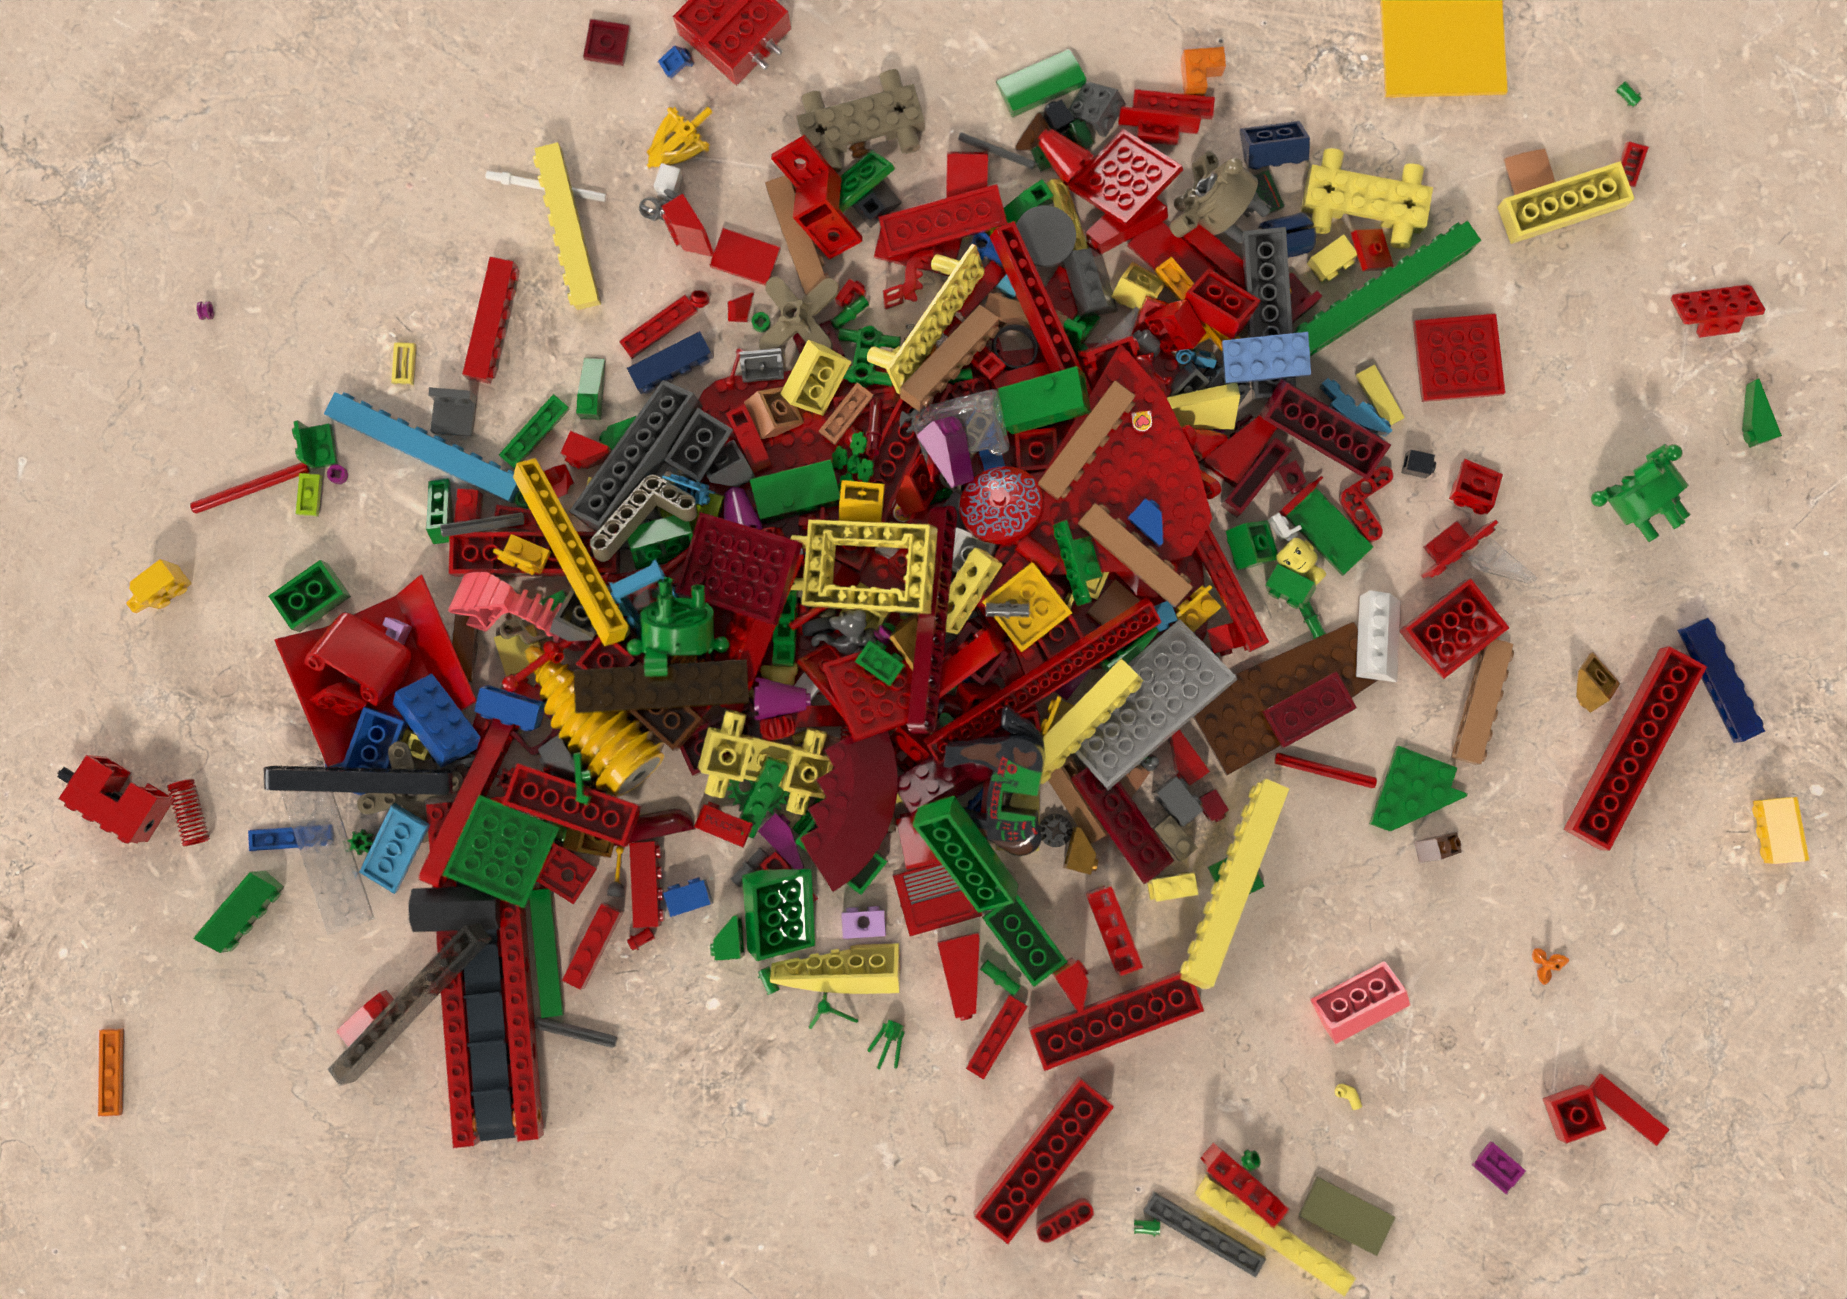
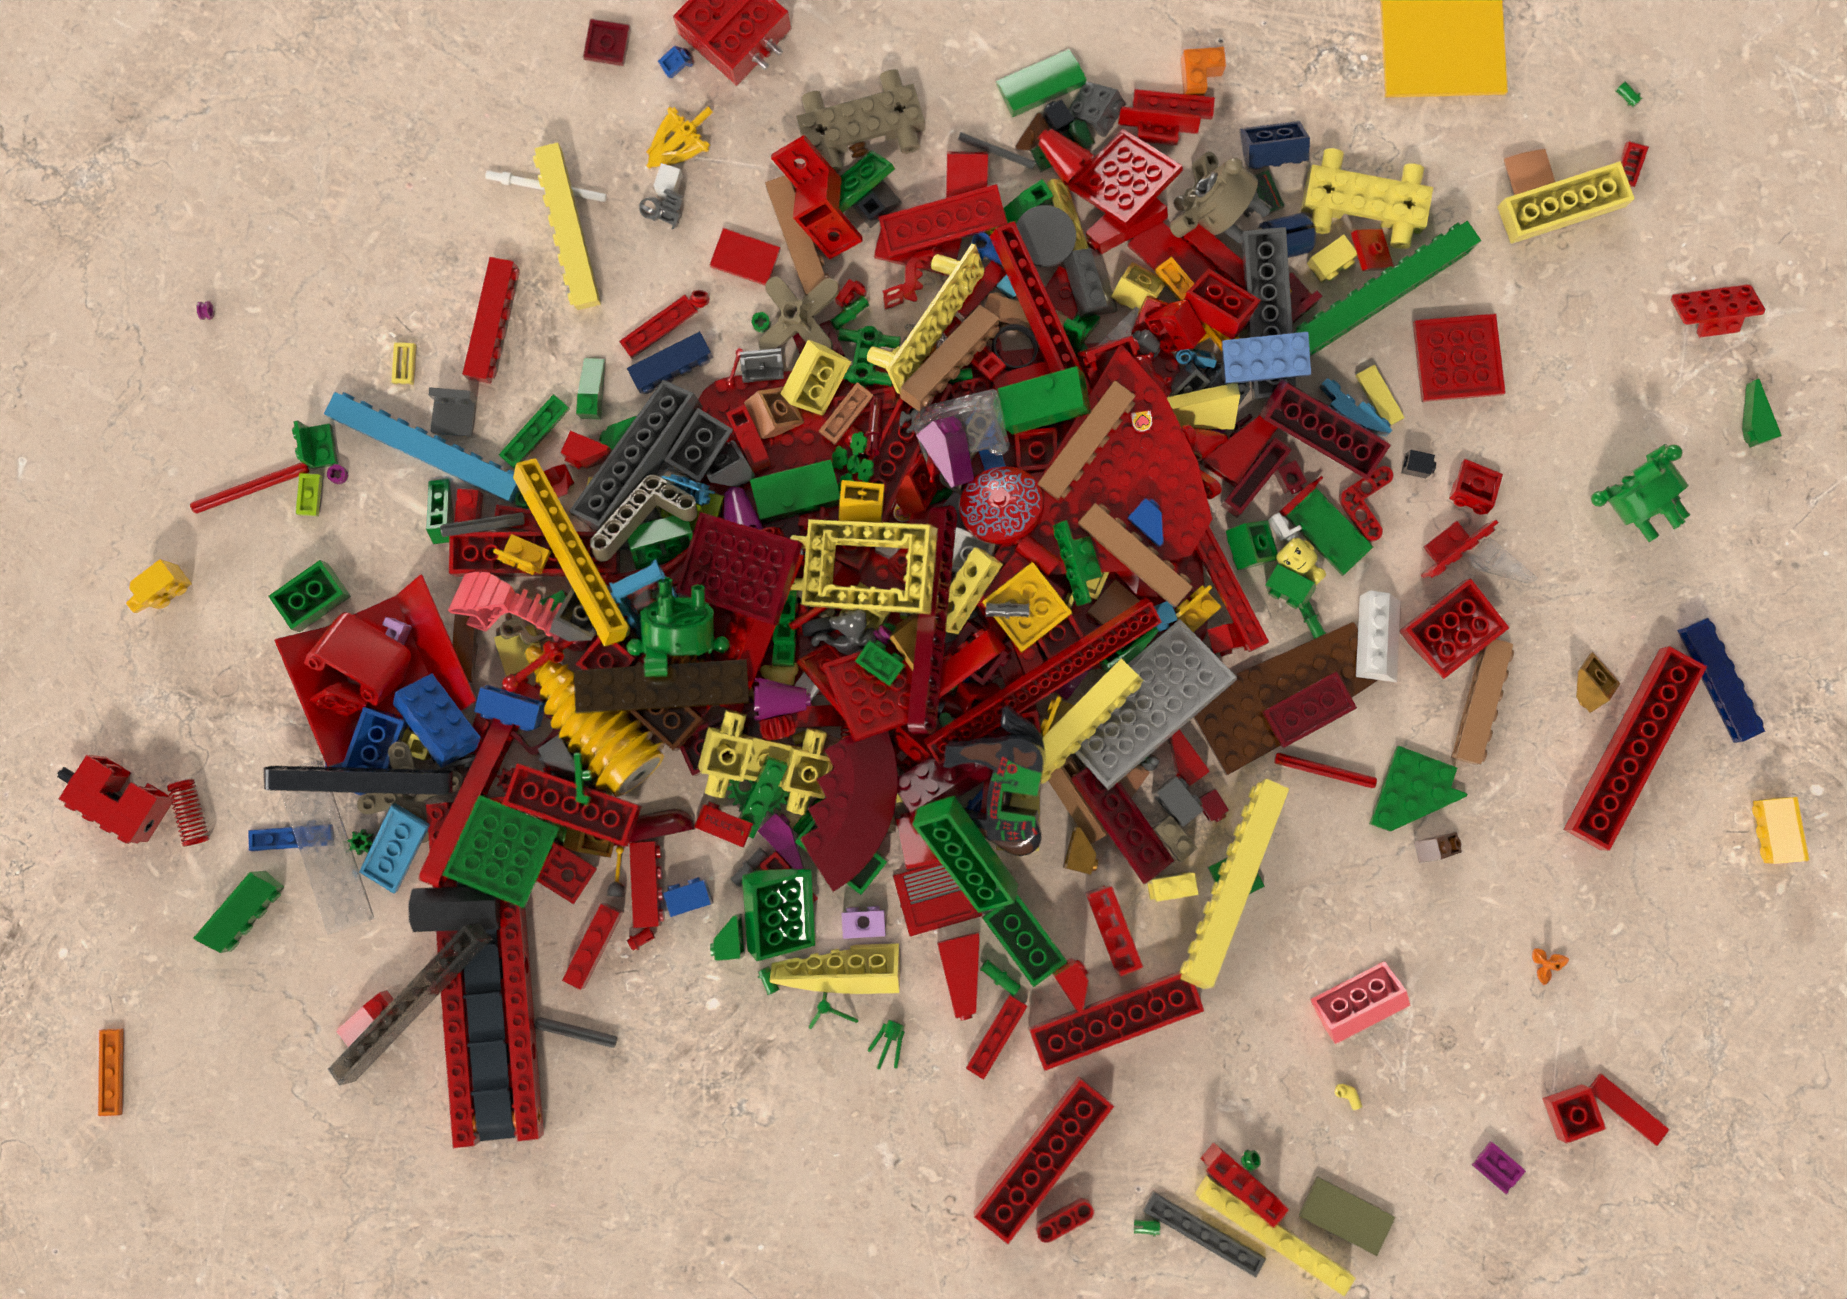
green tile [529,889,564,1018] -> none
red slope [661,194,714,257] -> none
red piece [728,293,754,322] -> none
dark grey gear [1040,814,1072,847] -> none

